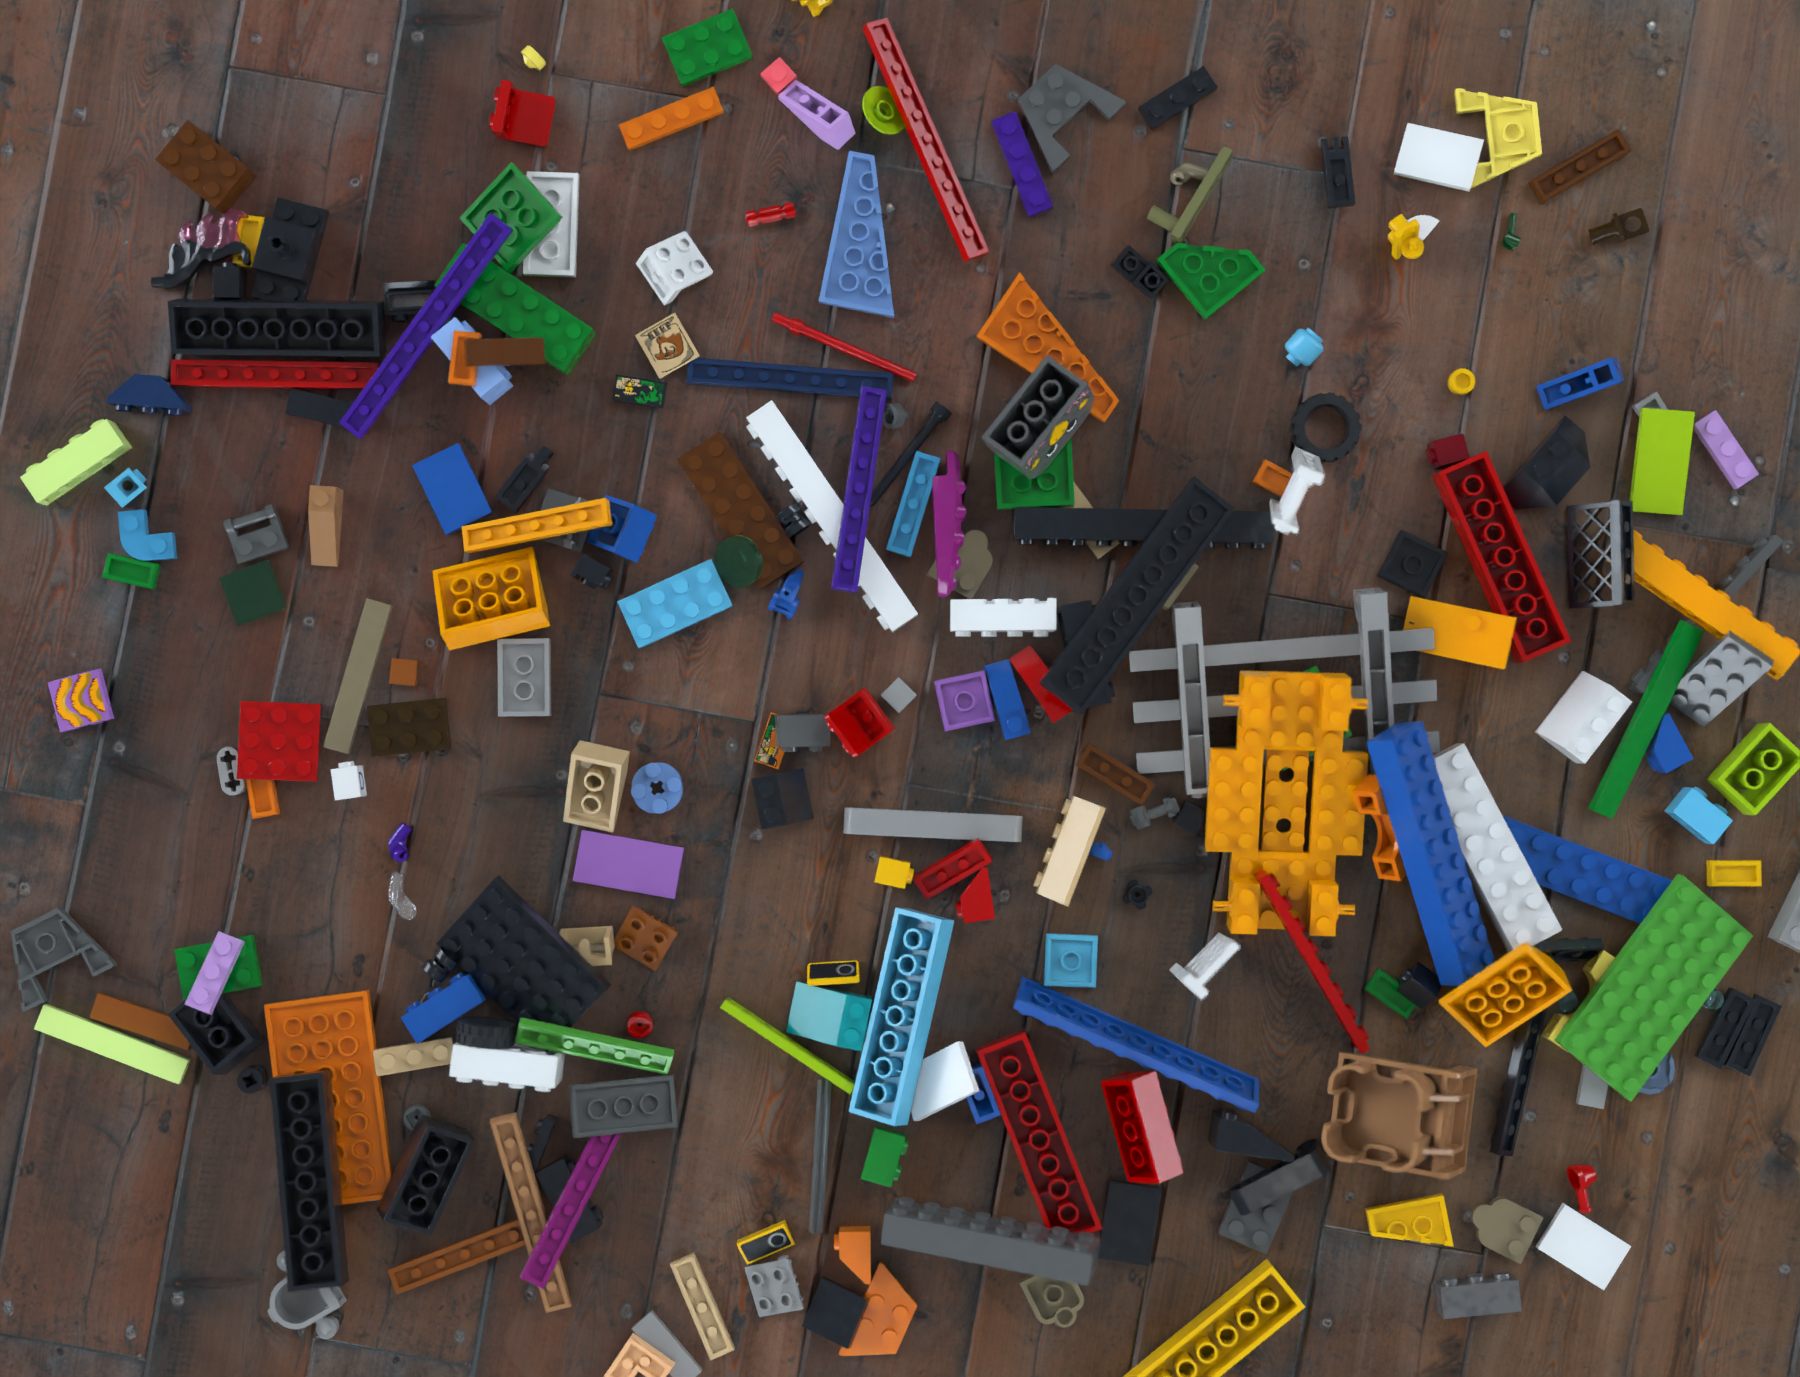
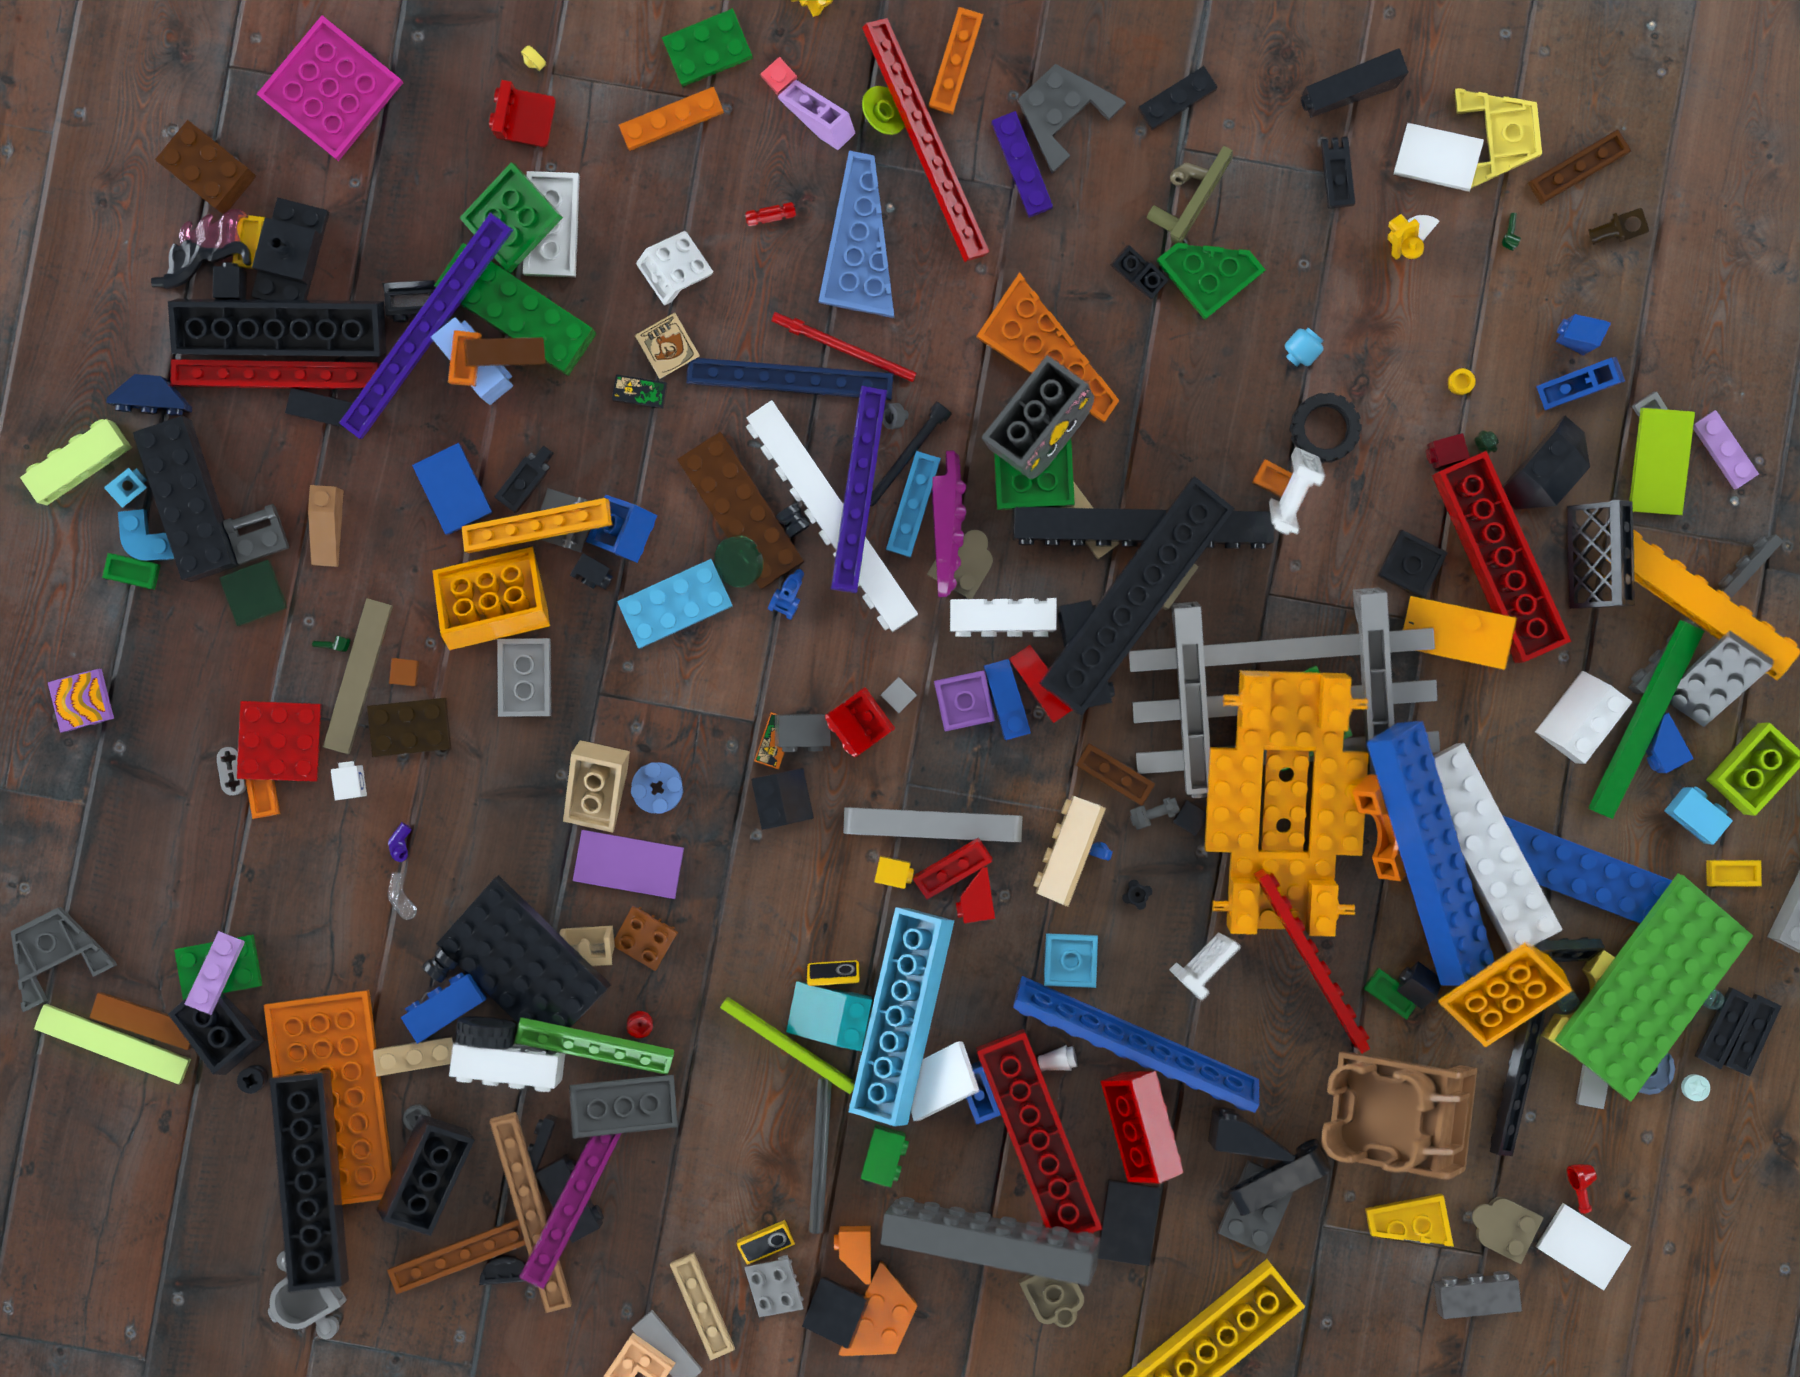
none -> black brick [132,416,240,582]
none -> dark pink plate [257,15,403,161]
none -> dark green hand [312,635,351,652]
none -> black tile [479,1255,525,1285]
none -> orange plate [929,7,983,115]
none -> white cone [1038,1045,1078,1071]
none -> black slope [1301,48,1409,118]
none -> clear green plate [1474,430,1499,454]
none -> blue slope [1556,314,1611,355]
none -> light aqua tile [1681,1074,1710,1101]

